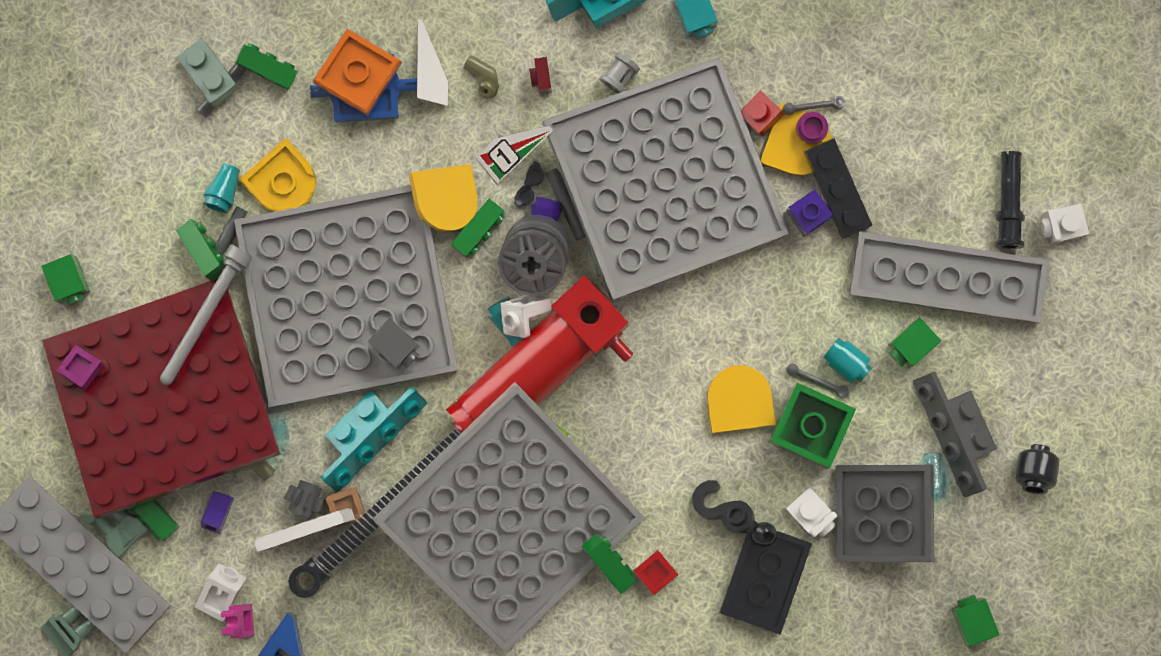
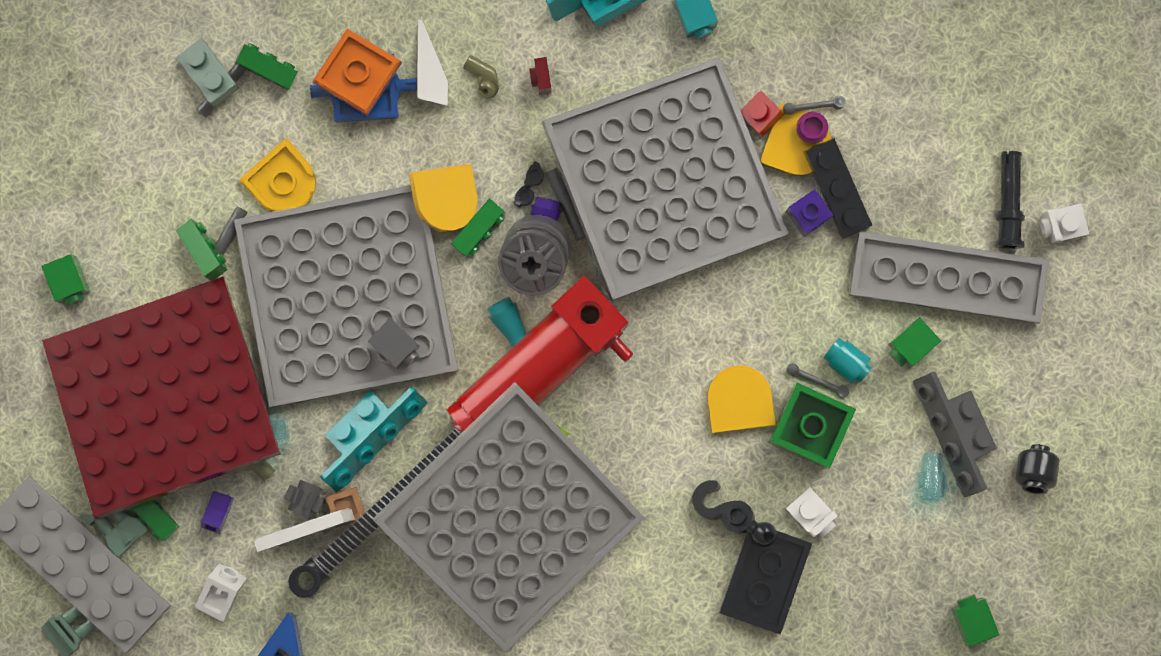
magenta tile [56,345,104,390] -> none
light grey piece [160,245,253,385] -> none
teal cone [203,163,240,213] -> none
dark pink plate [221,604,254,639] -> none
sticker [476,126,553,184] -> none
white bracket [501,295,552,338] -> none
green piece [581,533,637,594] -> none
light grey bush [599,53,640,93] -> none
red plate [633,550,678,595] -> none
dark grey plate [836,464,935,562] -> none

